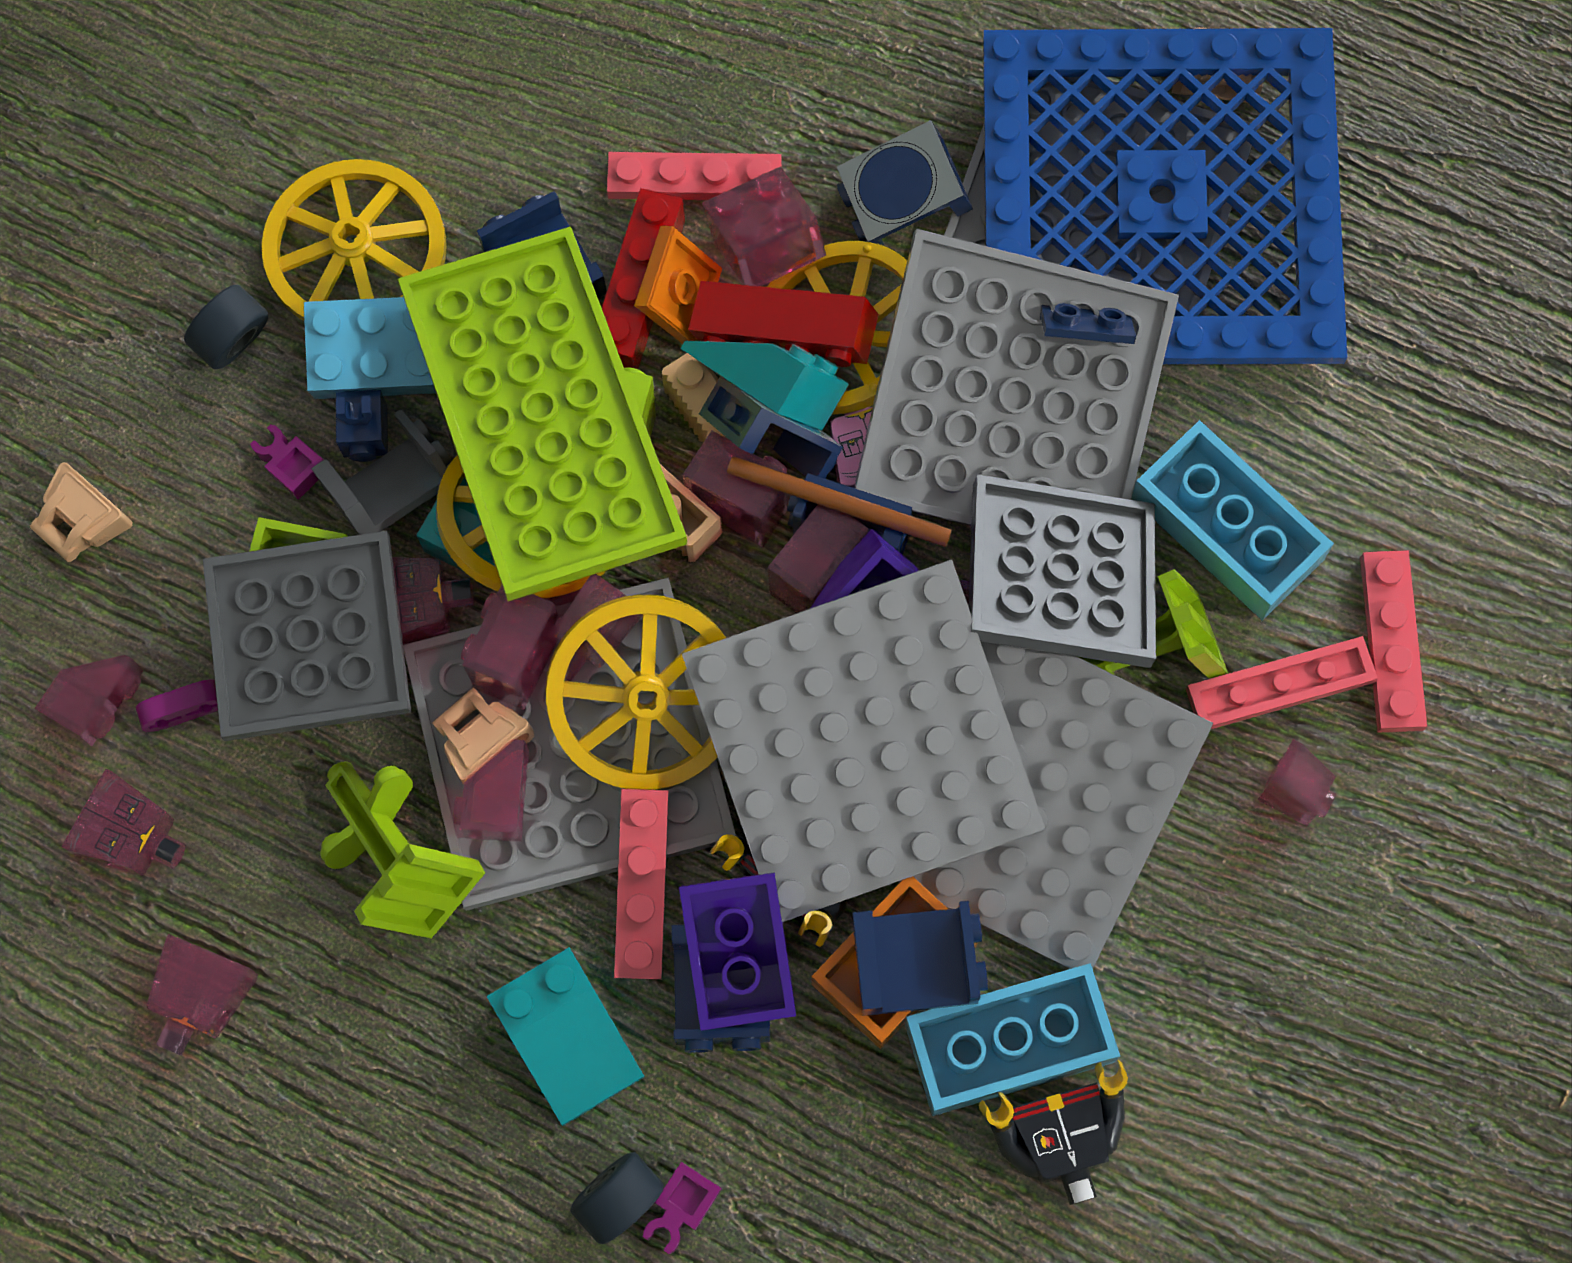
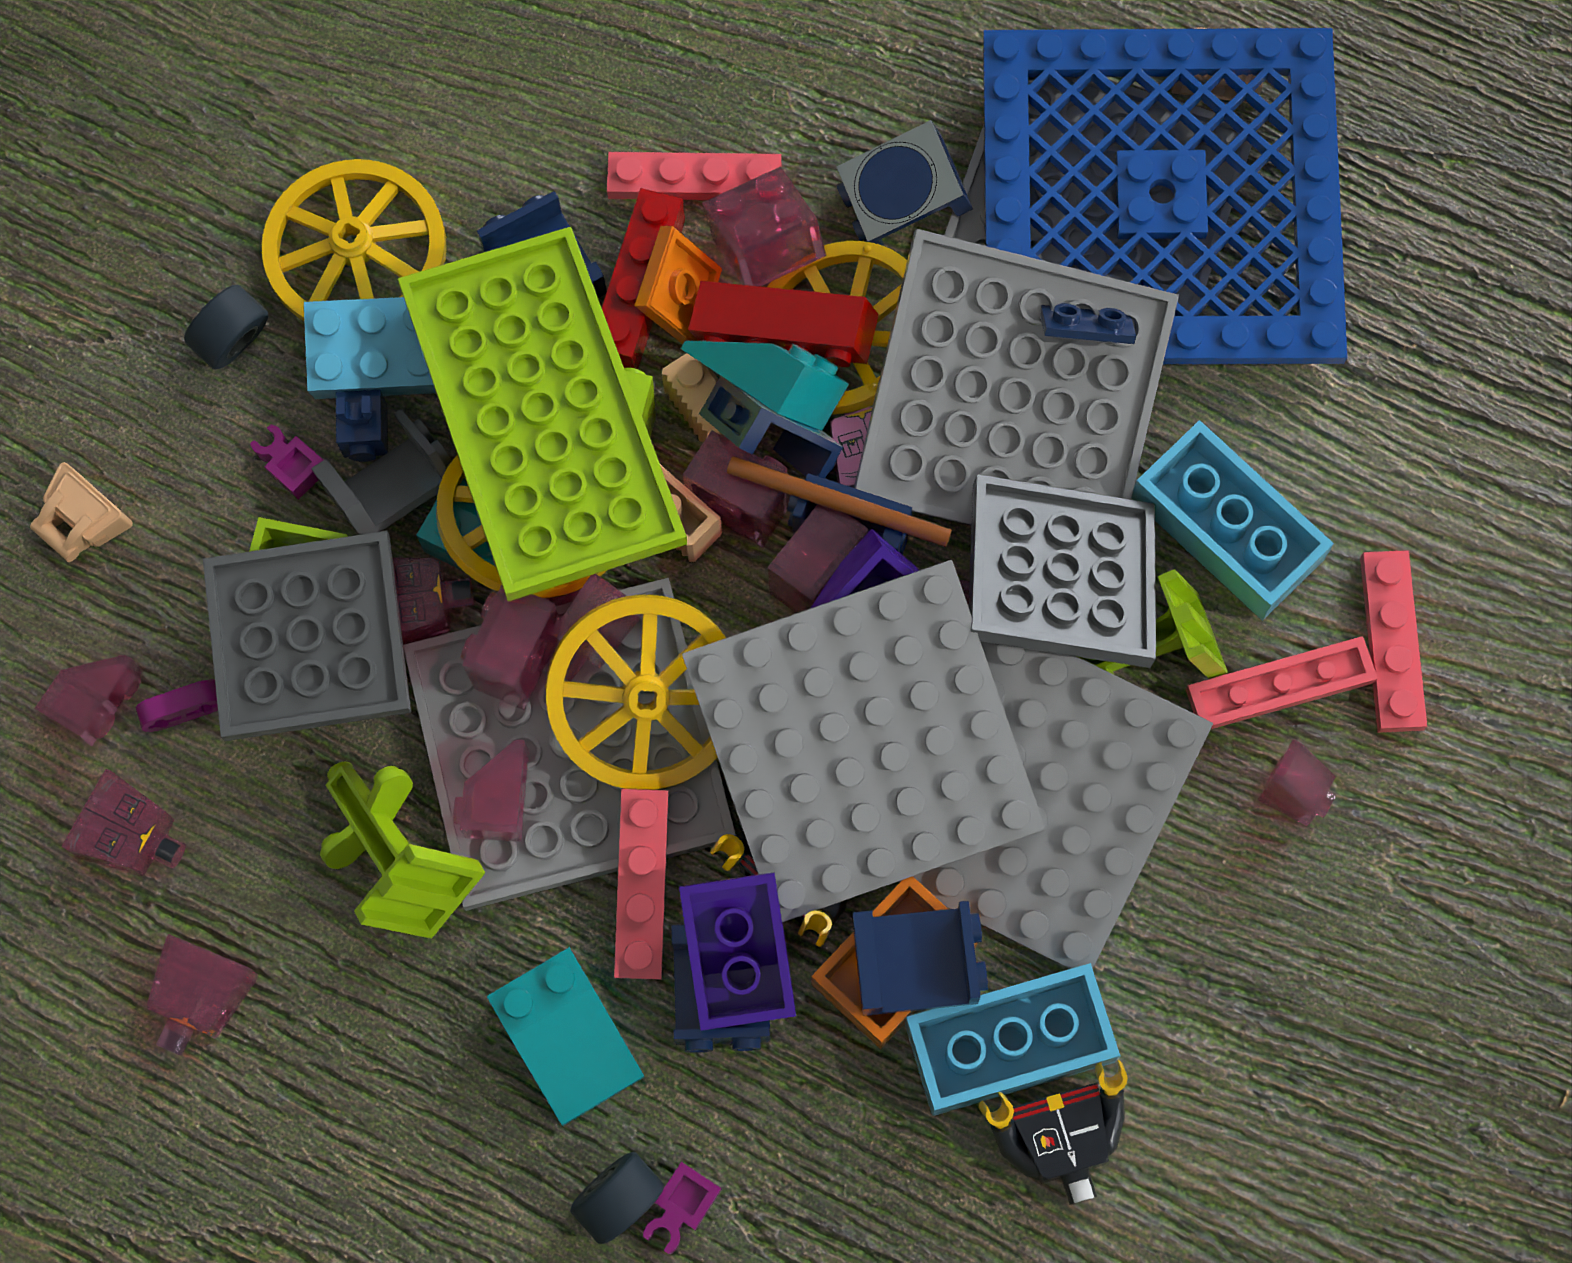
light nougat piece [432,688,534,790] -> none

